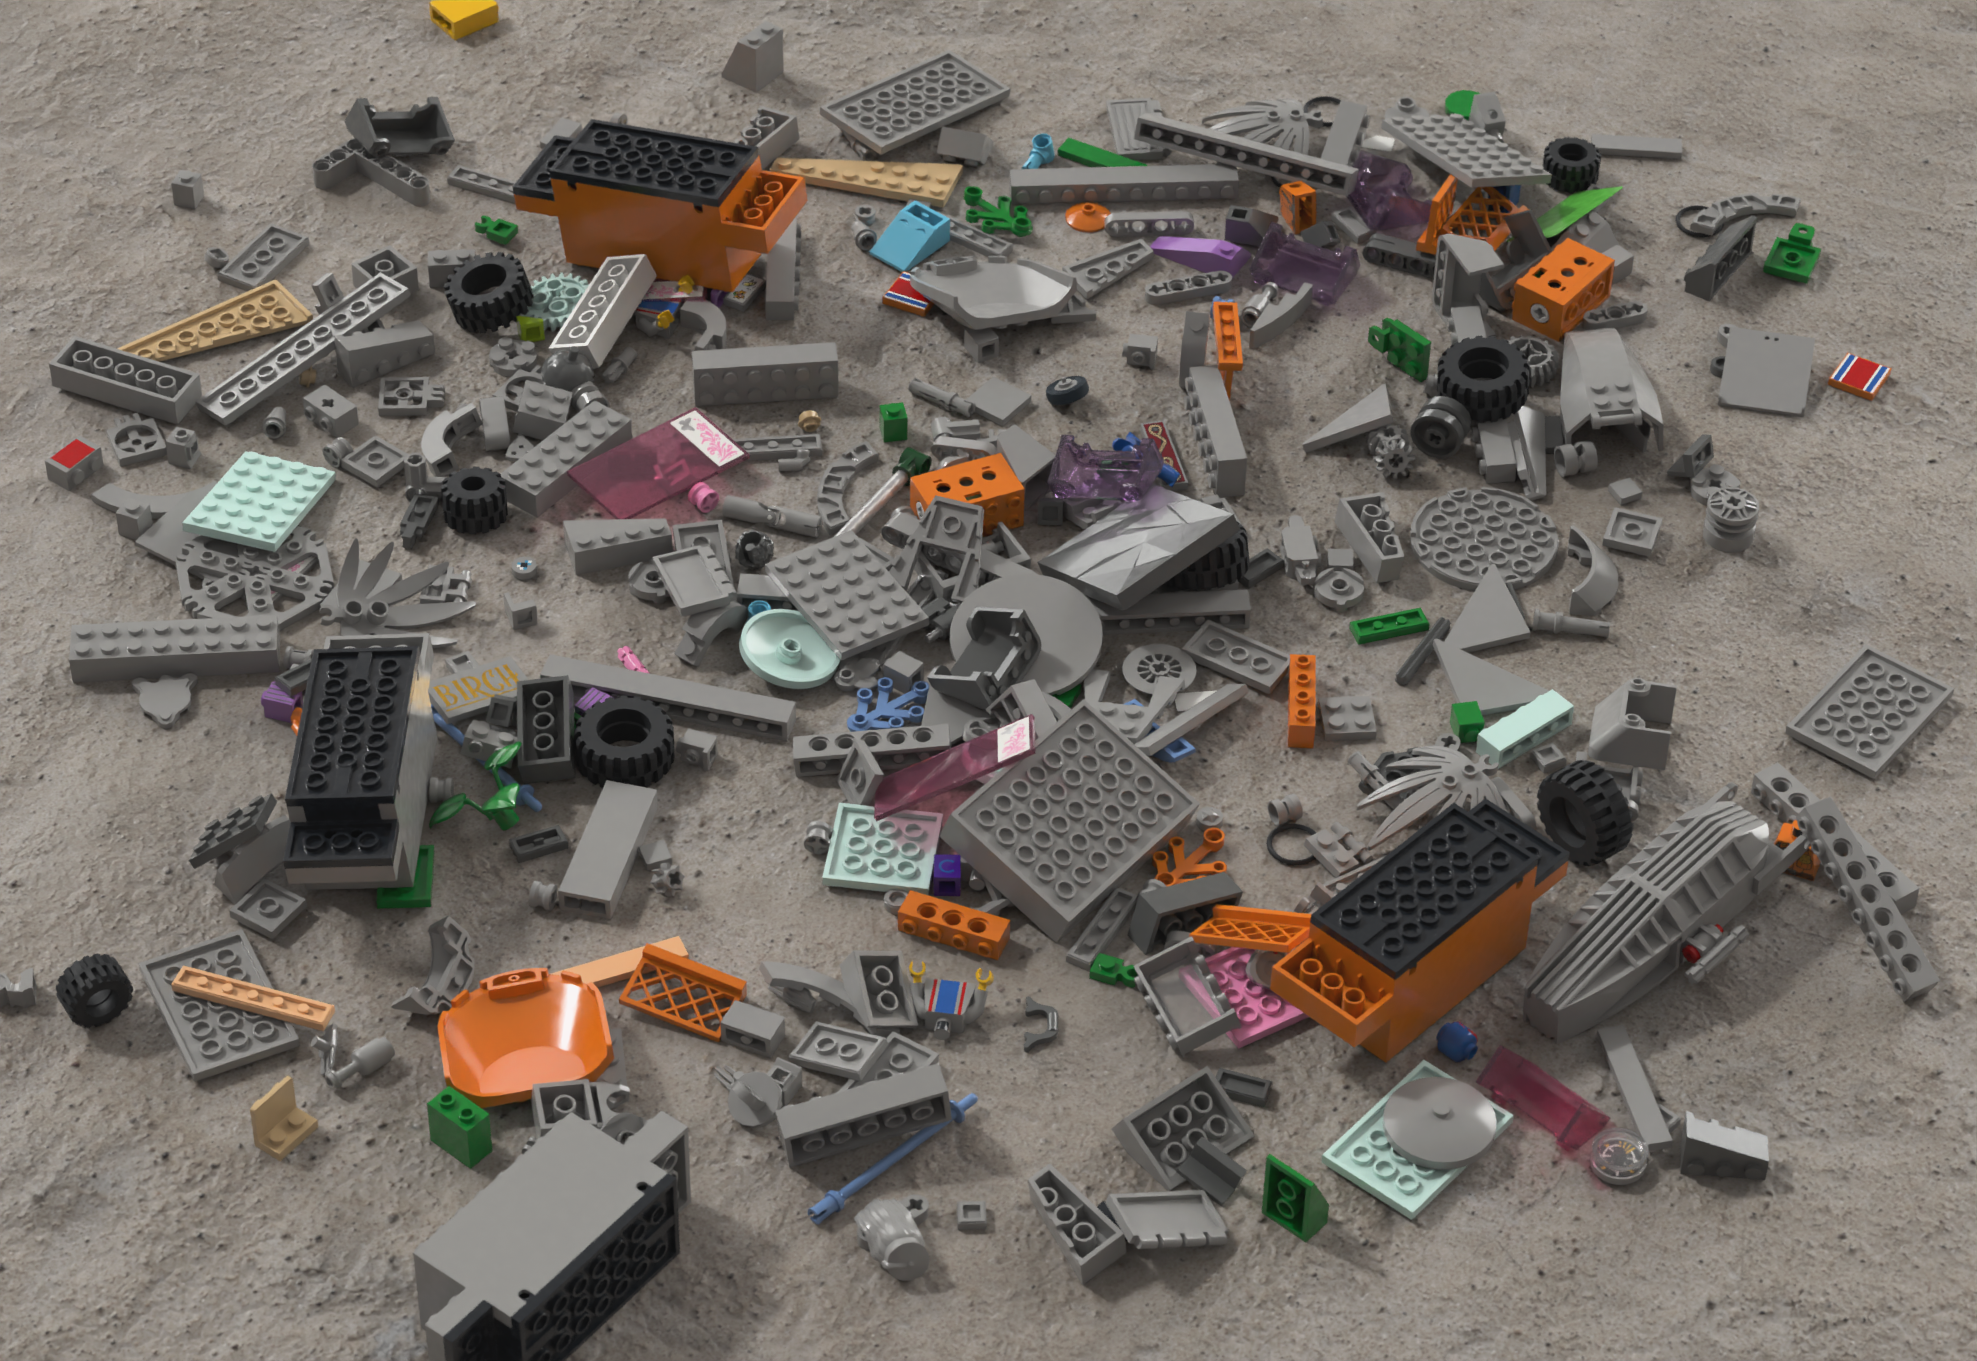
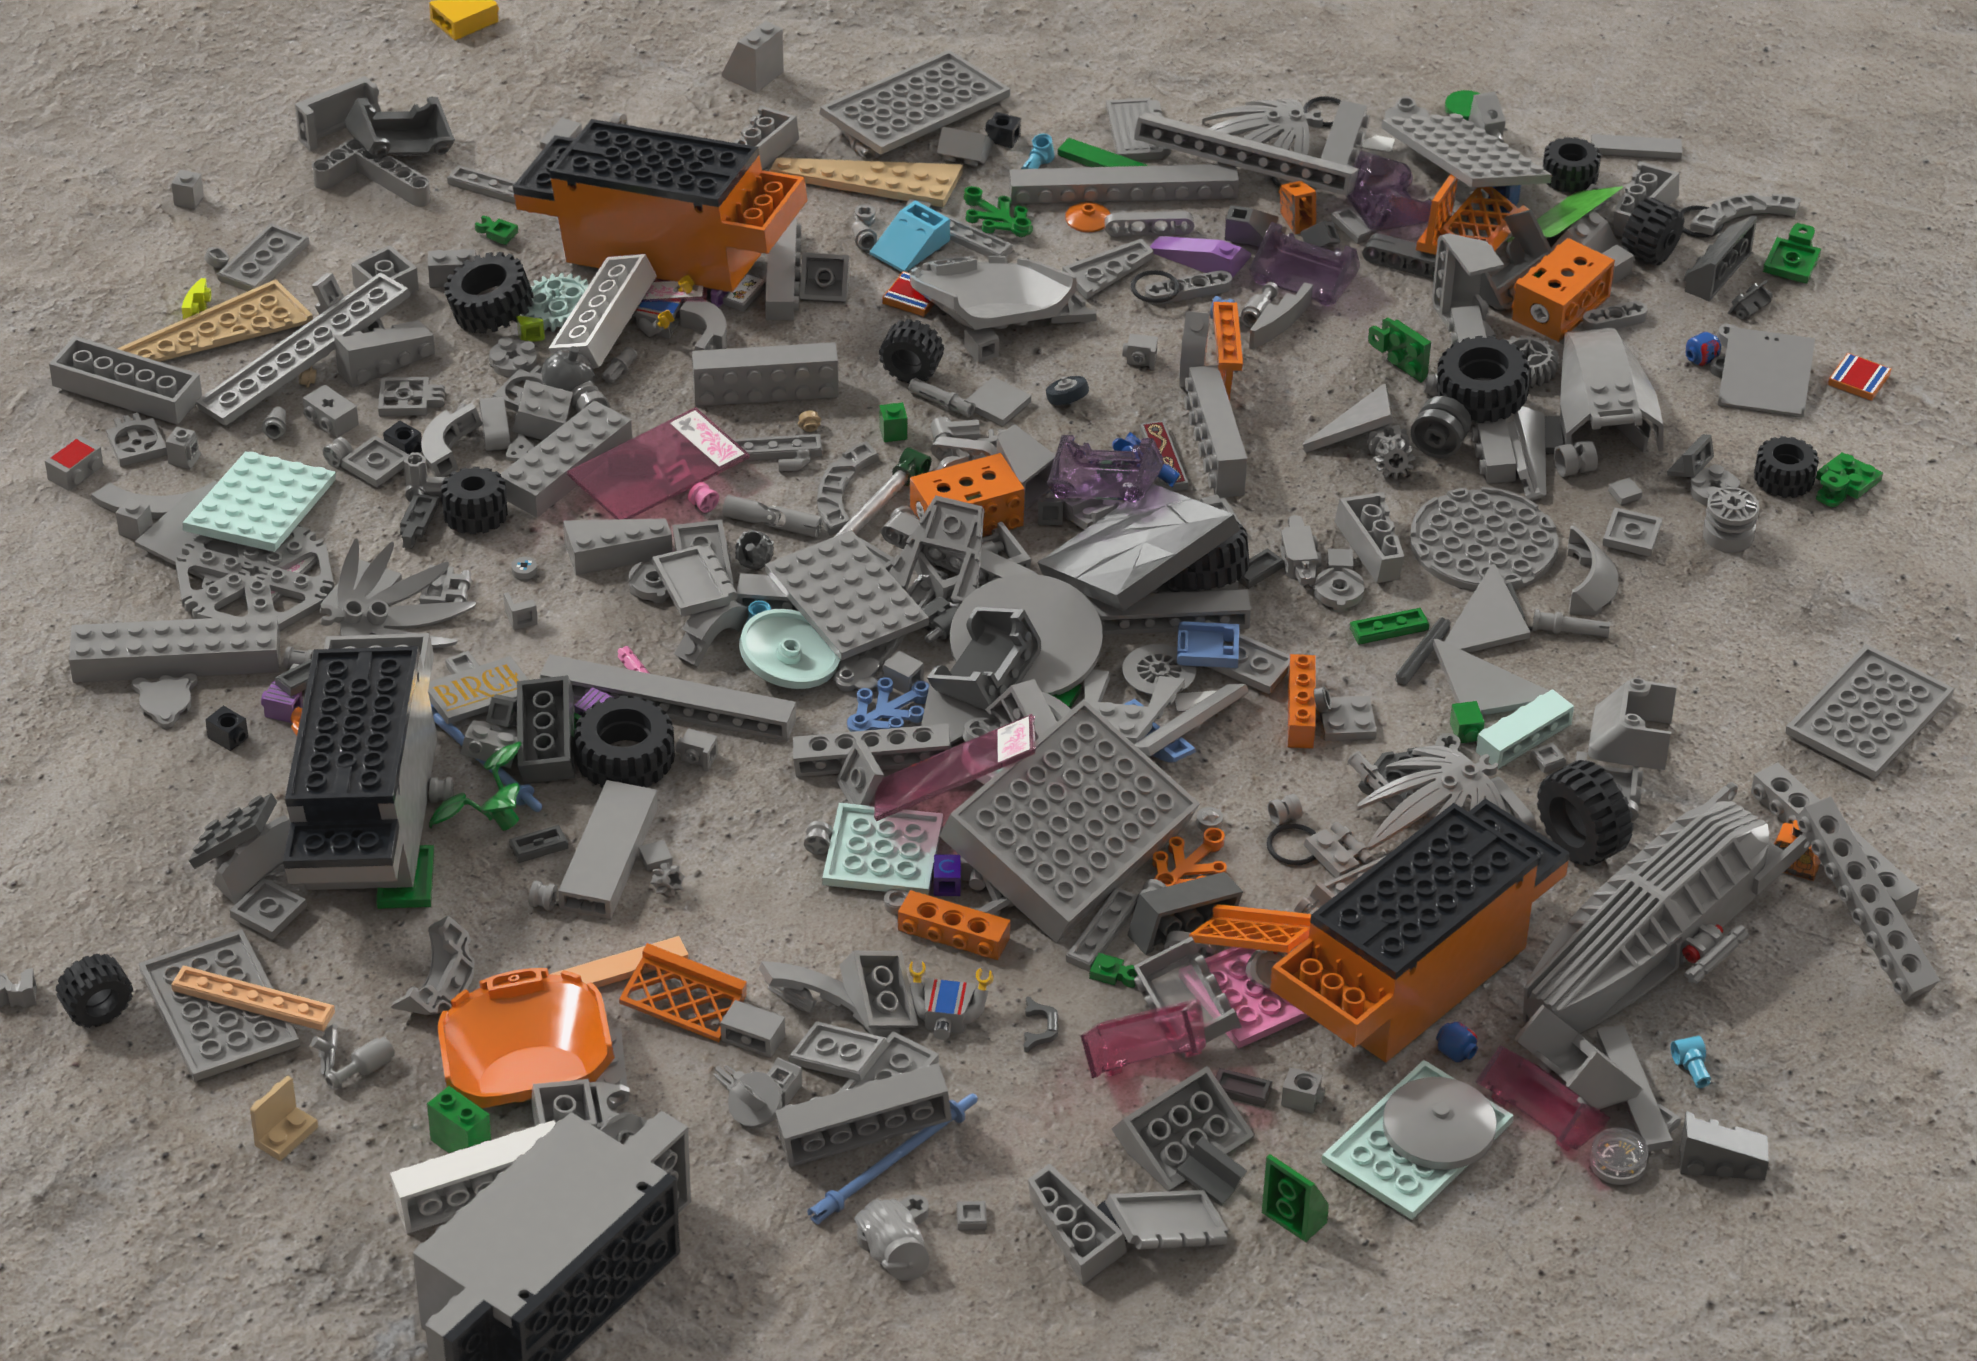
none -> neon yellow slope [181,278,211,320]
none -> black brick [205,705,248,751]
none -> light grey panel [295,76,381,151]
none -> black brick [383,420,422,455]
none -> white brick [390,1120,556,1234]
none -> light grey slope [799,252,851,302]
none -> black tyre [879,319,944,383]
none -> black brick [985,112,1021,148]
none -> clear pink windscreen [1080,999,1206,1078]
none -> black tyre [1130,270,1180,303]
none -> medium blue container [1177,621,1239,668]
none -> light grey brick [1281,1067,1325,1113]
none -> dark grey tile [1314,686,1331,713]
none -> light grey windscreen [1514,1005,1643,1111]
none -> light grey wedge [1614,161,1679,237]
none -> black wheel [1622,197,1684,266]
none -> medium azure pin [1671,1036,1711,1088]
none -> blue head [1685,332,1721,366]
none -> dark grey hinge [1728,280,1773,319]
none -> black tyre [1754,436,1819,498]
none -> green plate [1815,452,1883,507]

